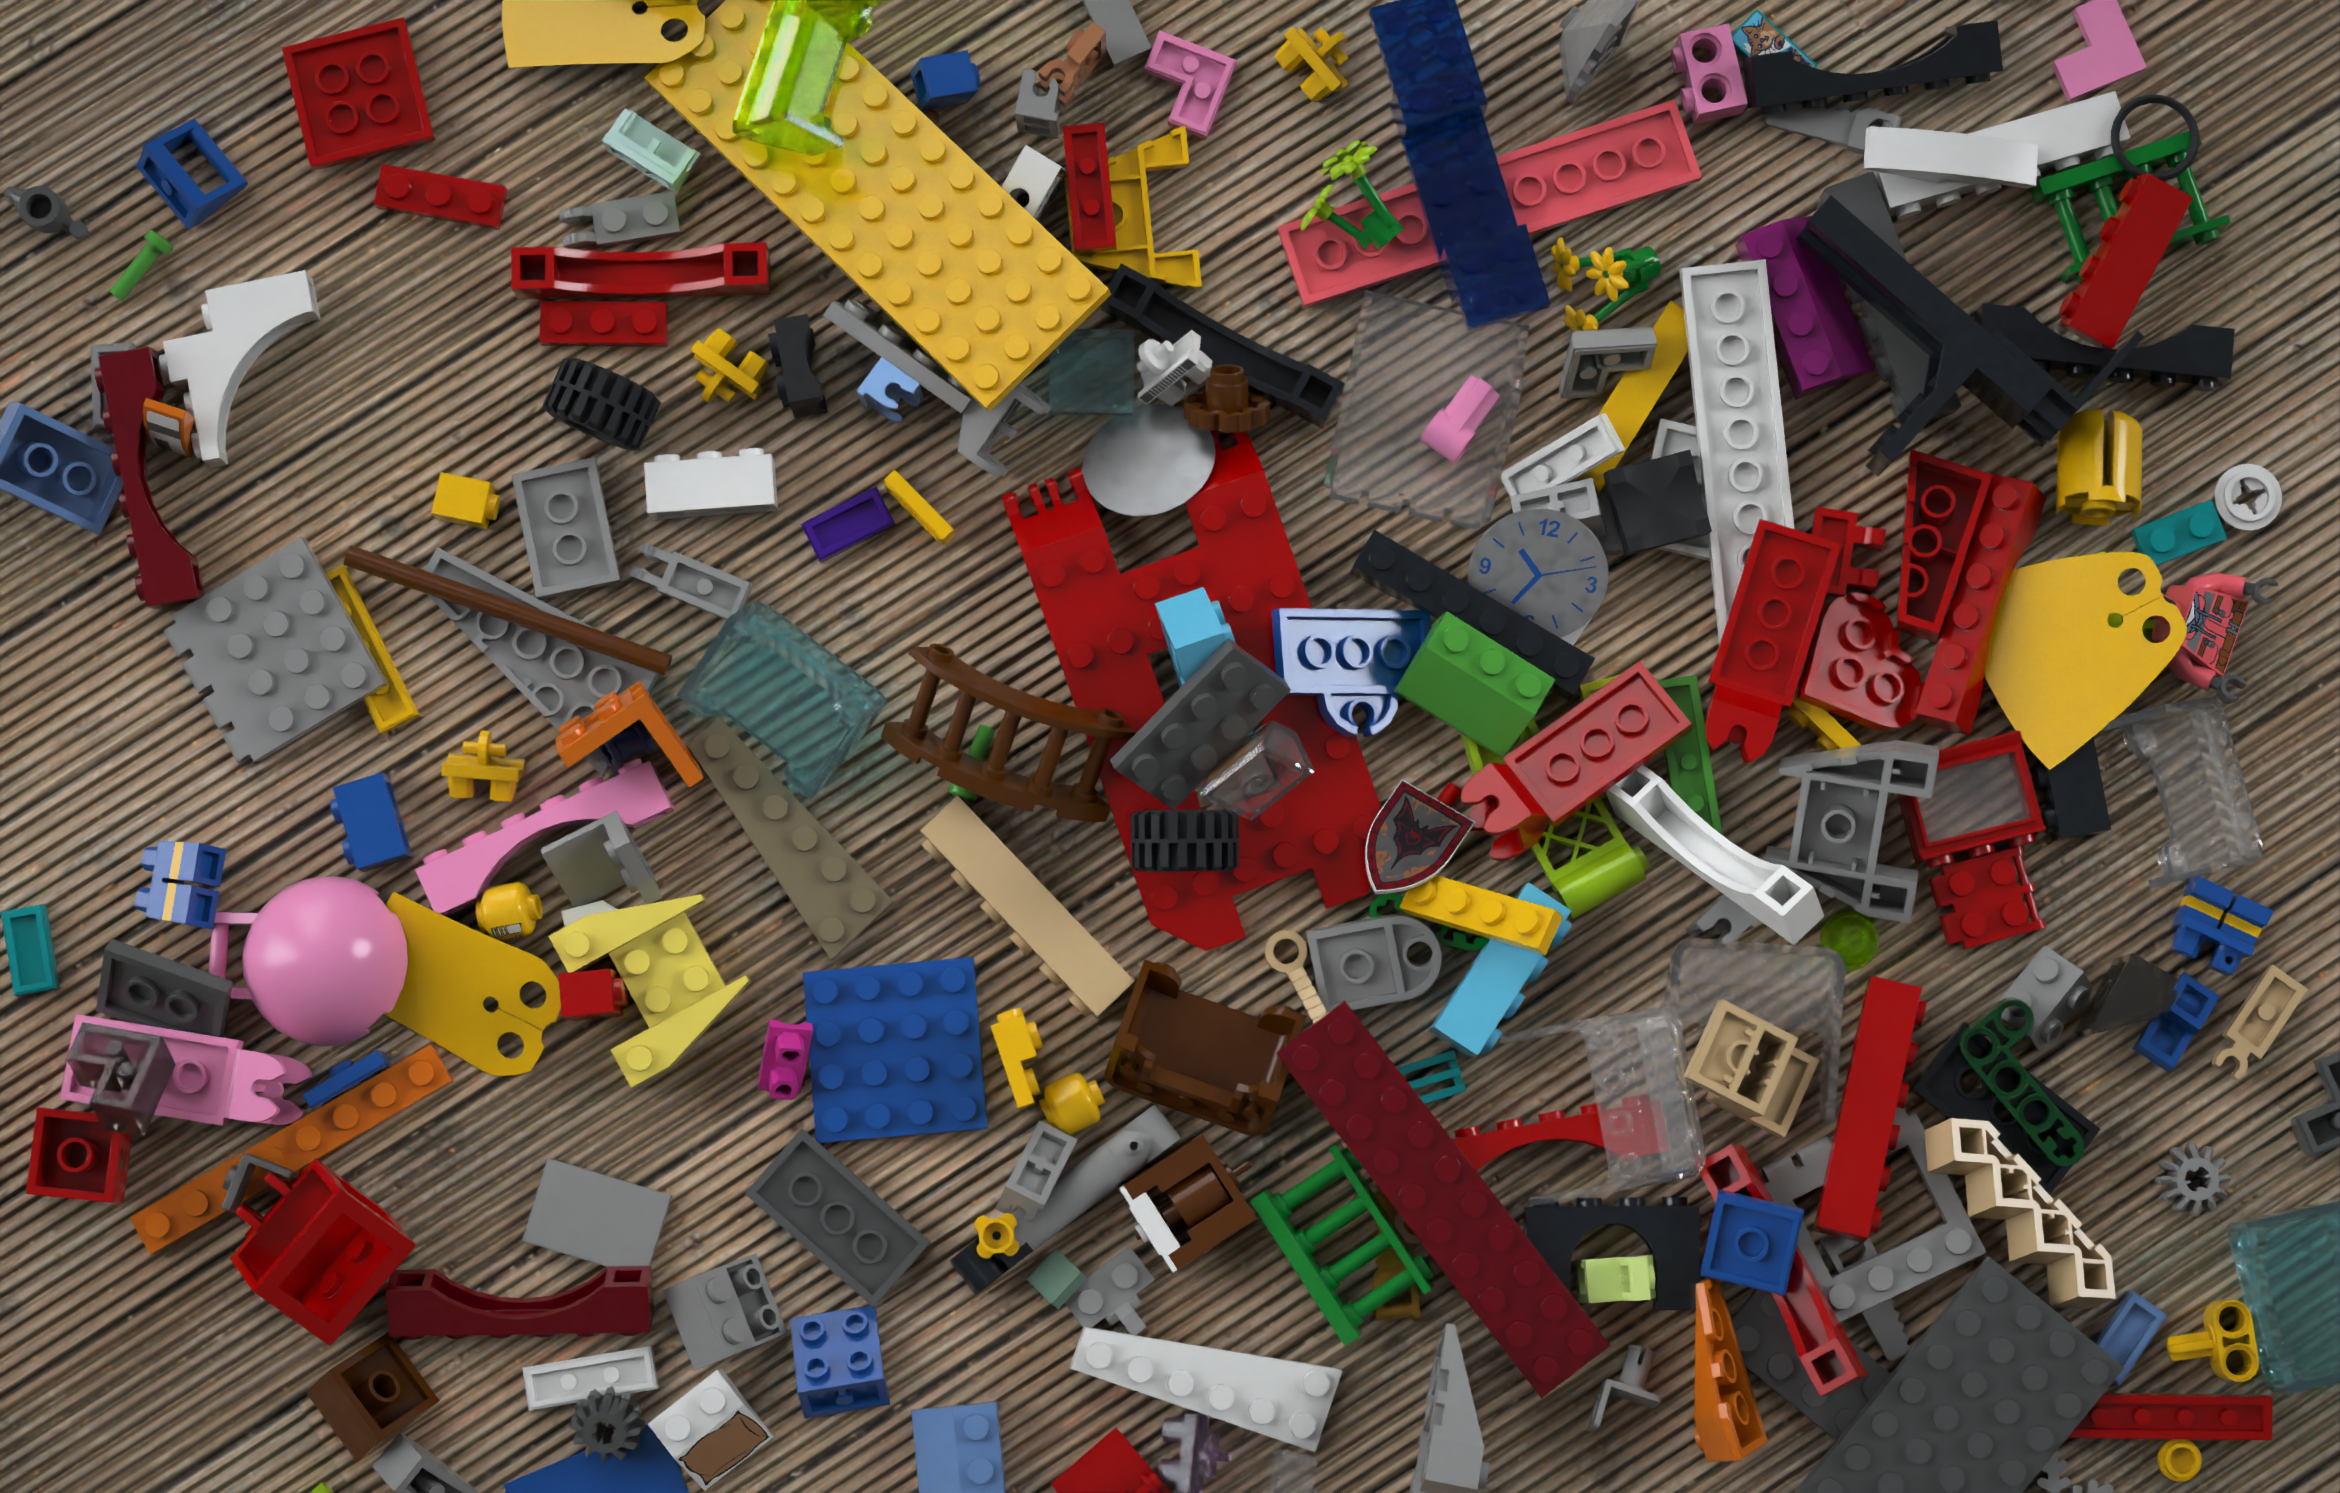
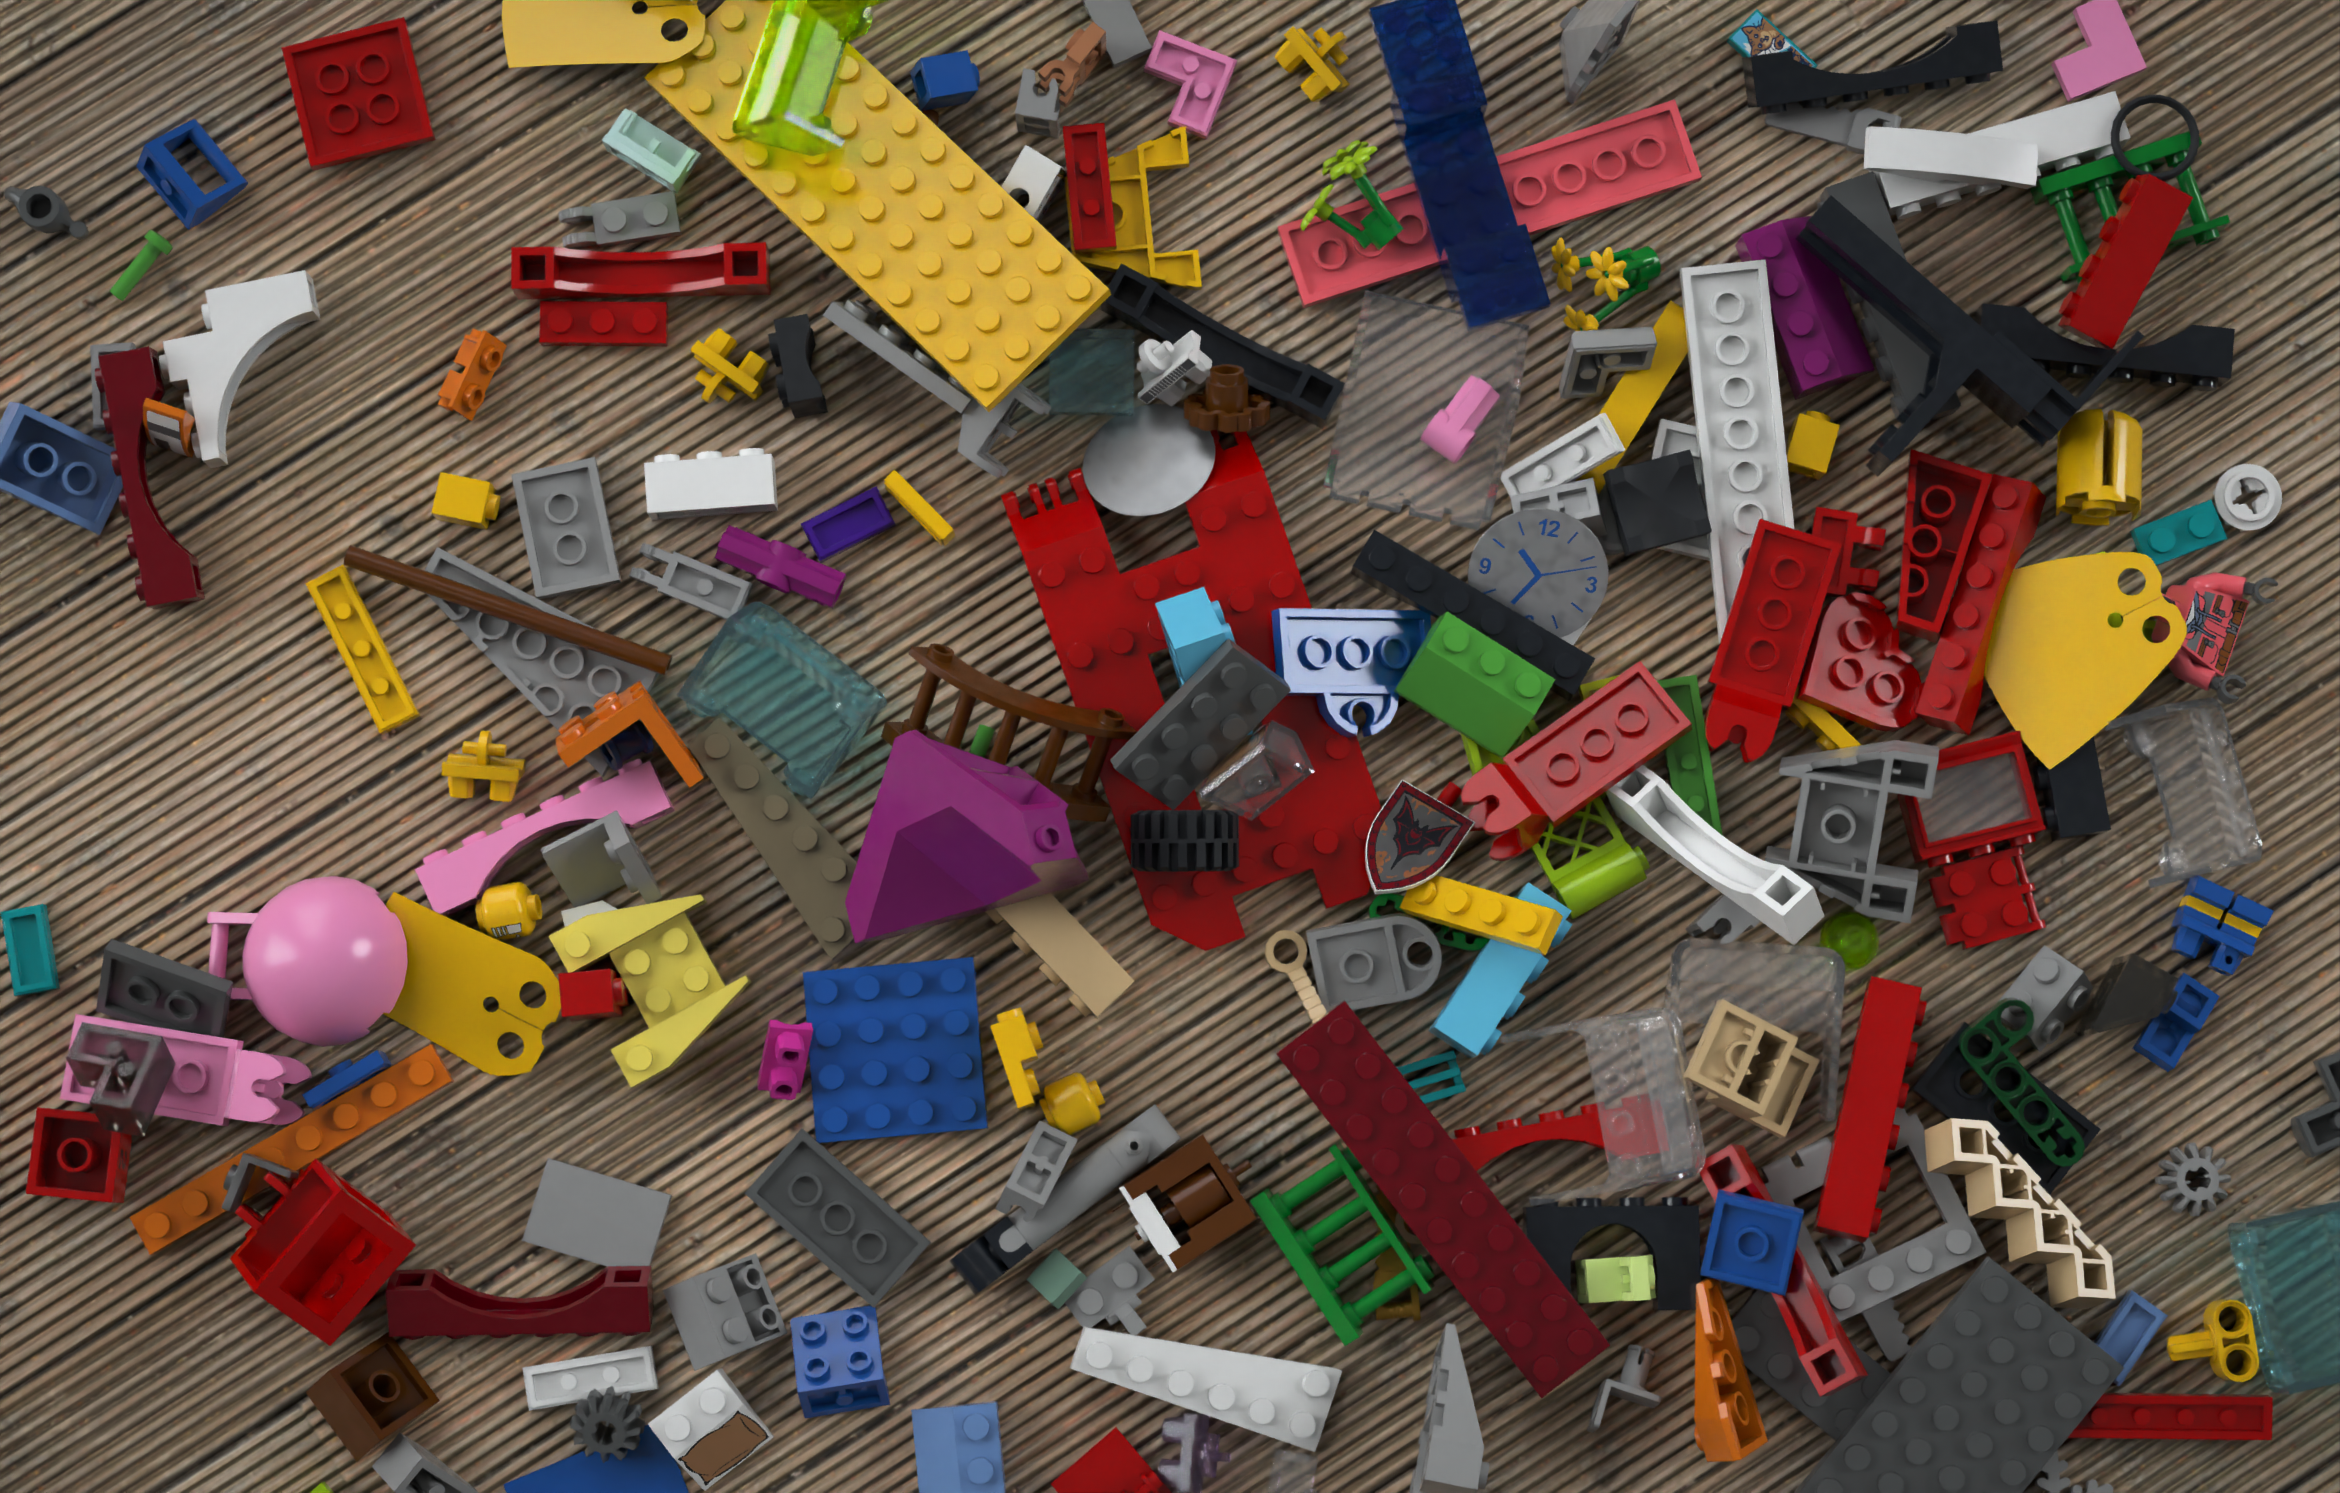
hips [134,841,226,929] -> none
light grey hinge [164,537,388,763] -> none
blue brick [330,772,413,872] -> none
red plate [374,164,508,230] -> none
black tyre [543,358,661,450] -> none
light blue hinge [857,357,924,423] -> none
yellow plate [974,1213,1019,1258] -> none
reddish brown windscreen [1104,959,1307,1136] -> none
bright pink brick [1671,23,1748,124] -> none
yellow plate [2157,1439,2202,1482] -> none
tan plate [2212,965,2308,1080] -> none
none -> orange hinge [437,329,507,421]
none -> magenta piece [715,525,847,609]
none -> magenta panel [845,730,1089,944]
none -> yellow brick [1786,411,1840,480]

